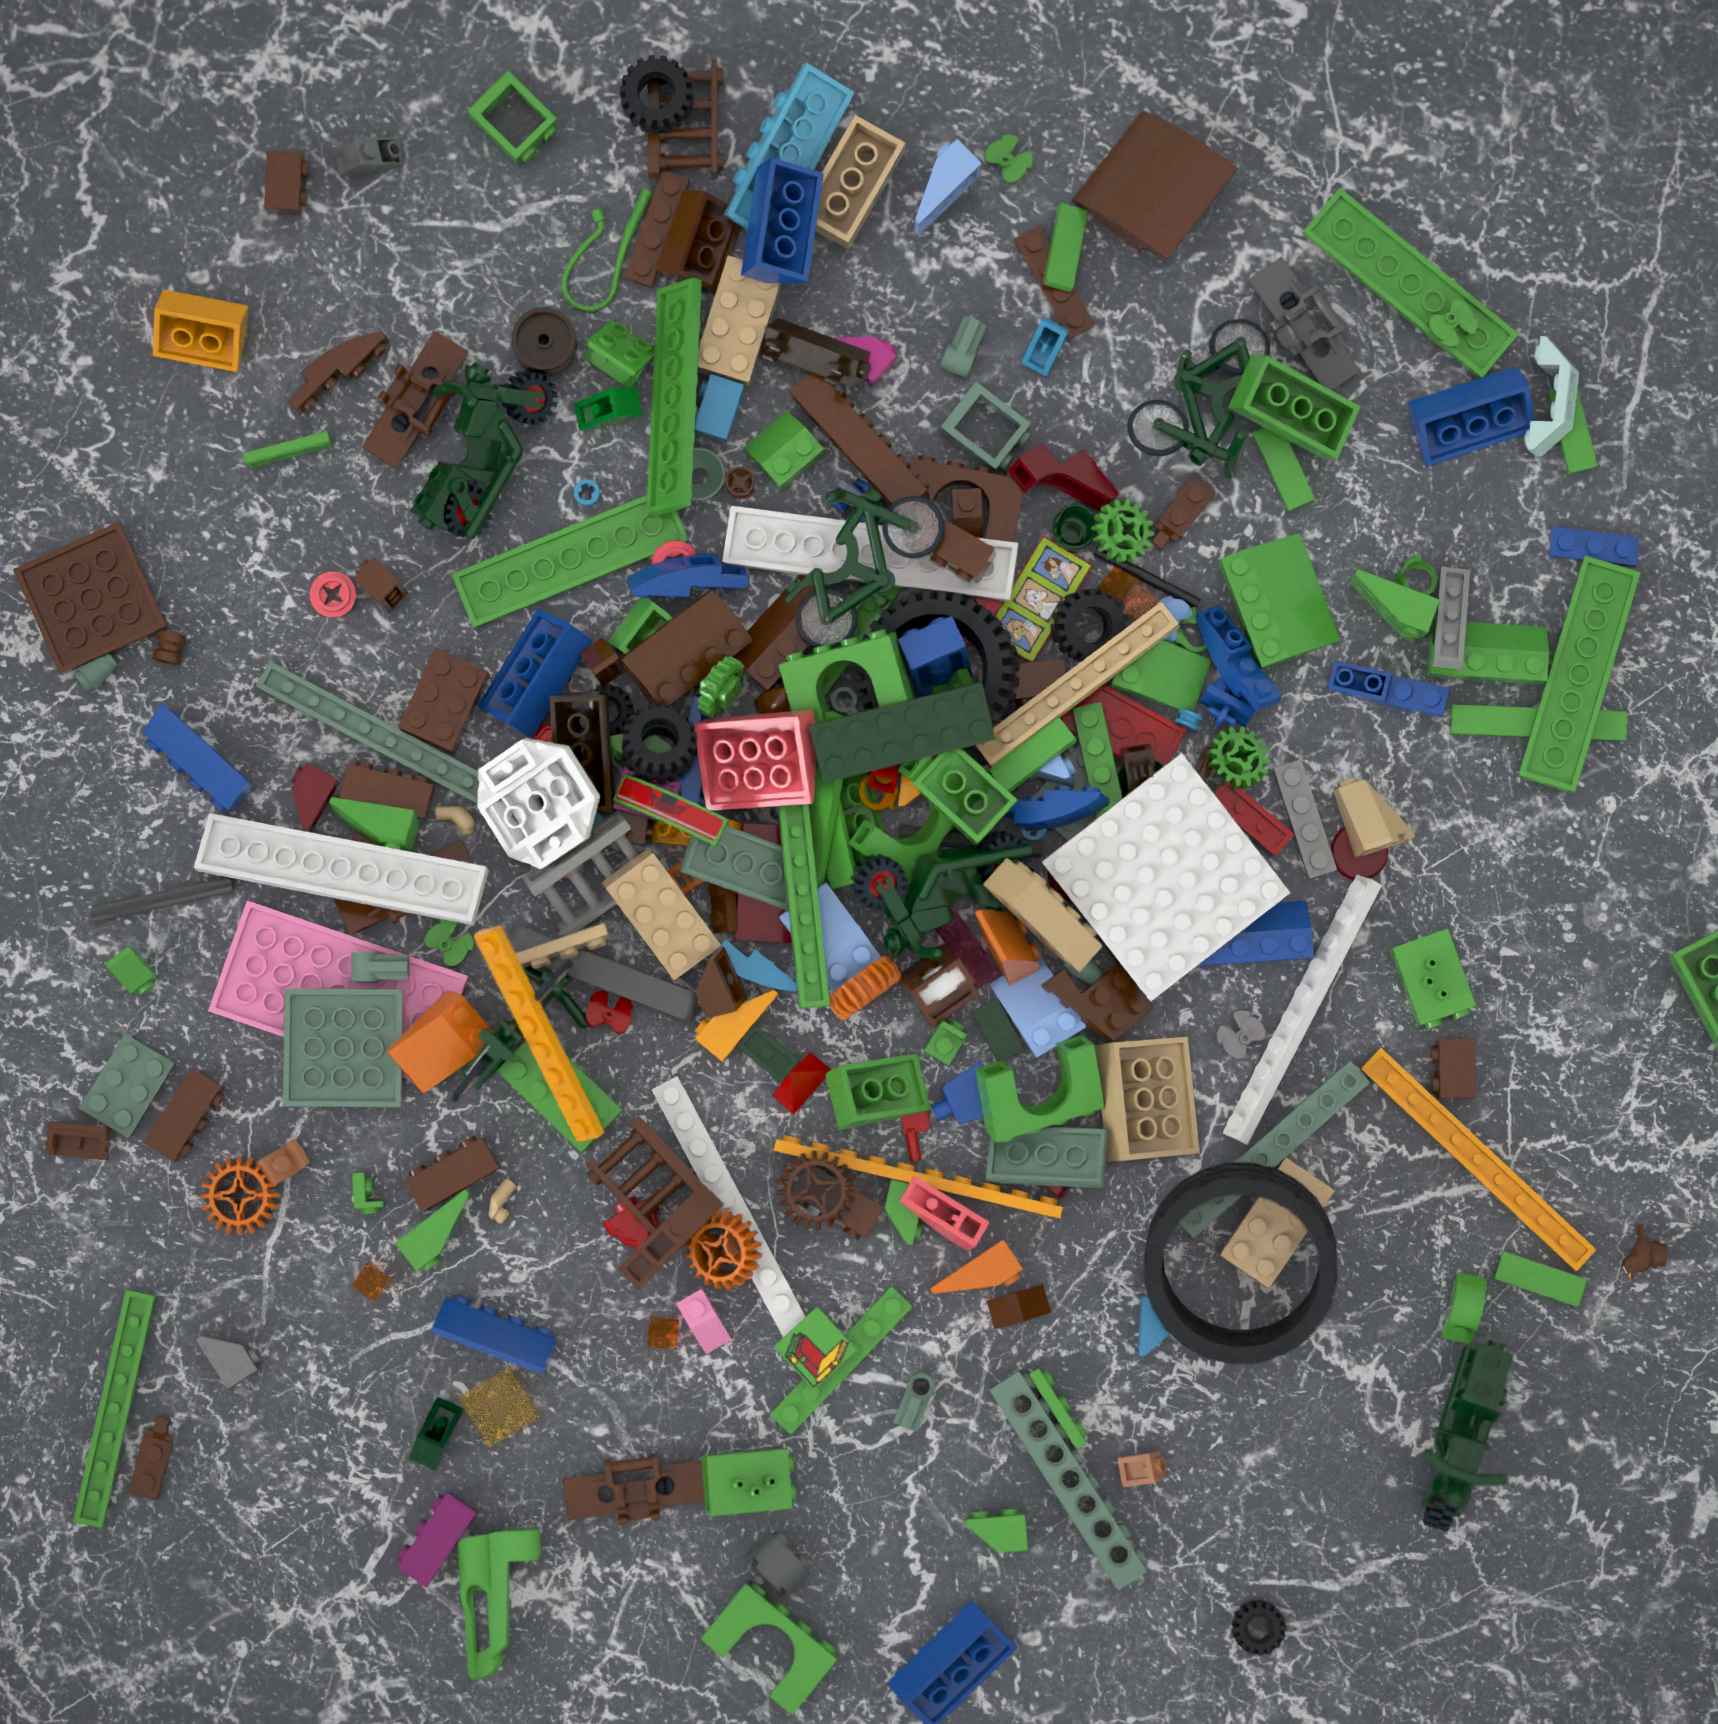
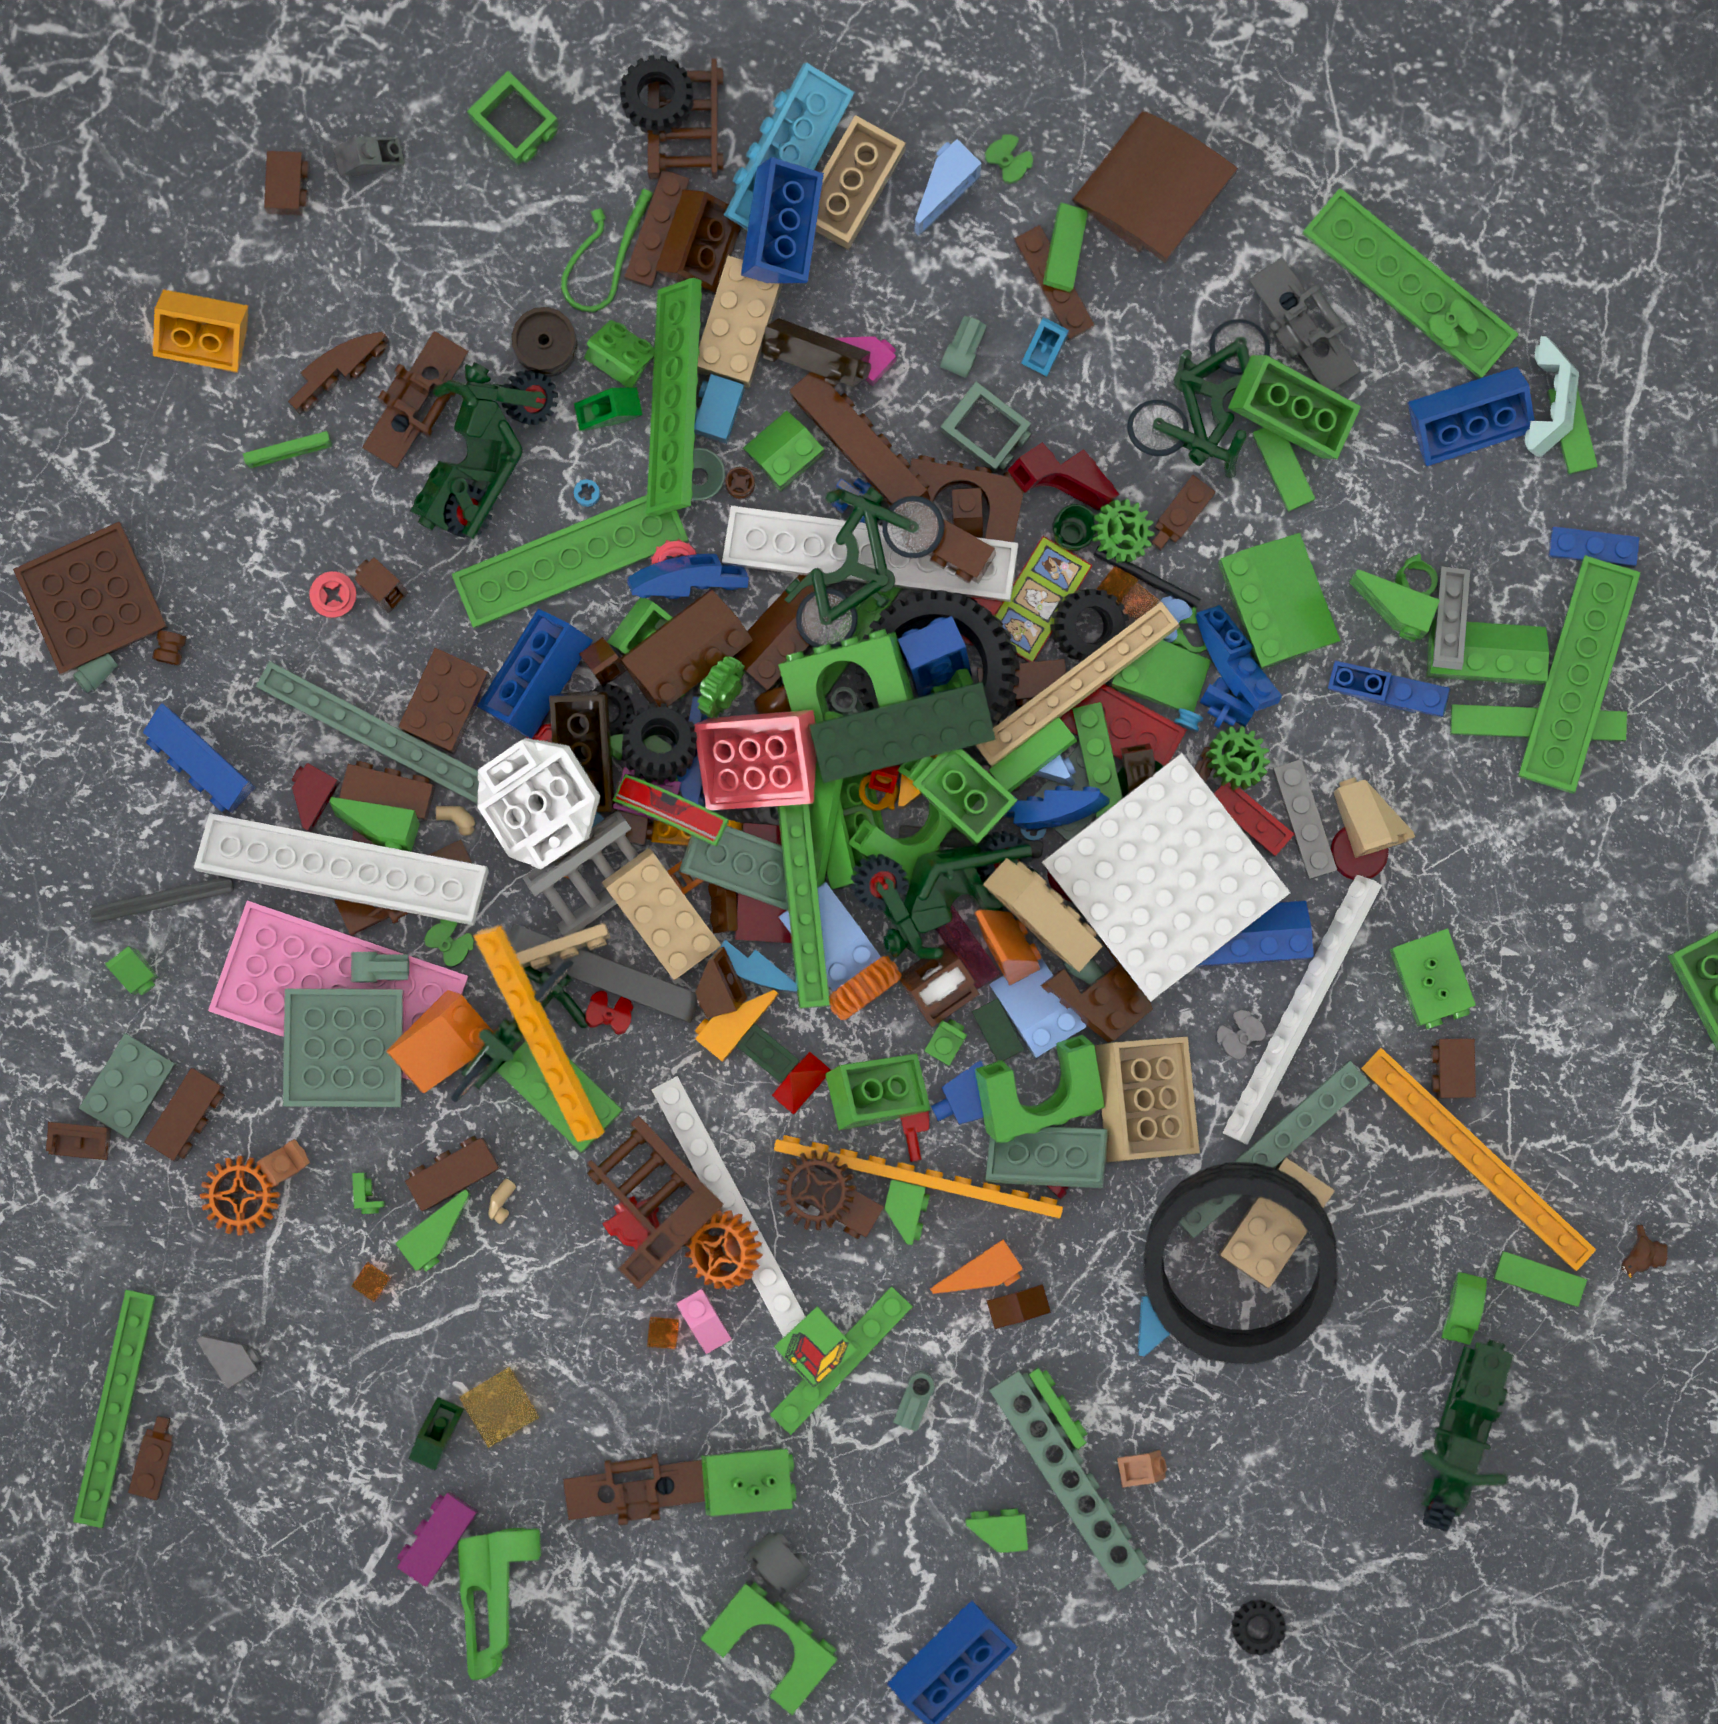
blue slope [430,1294,558,1374] -> none
coral slope [899,1176,990,1251] -> none

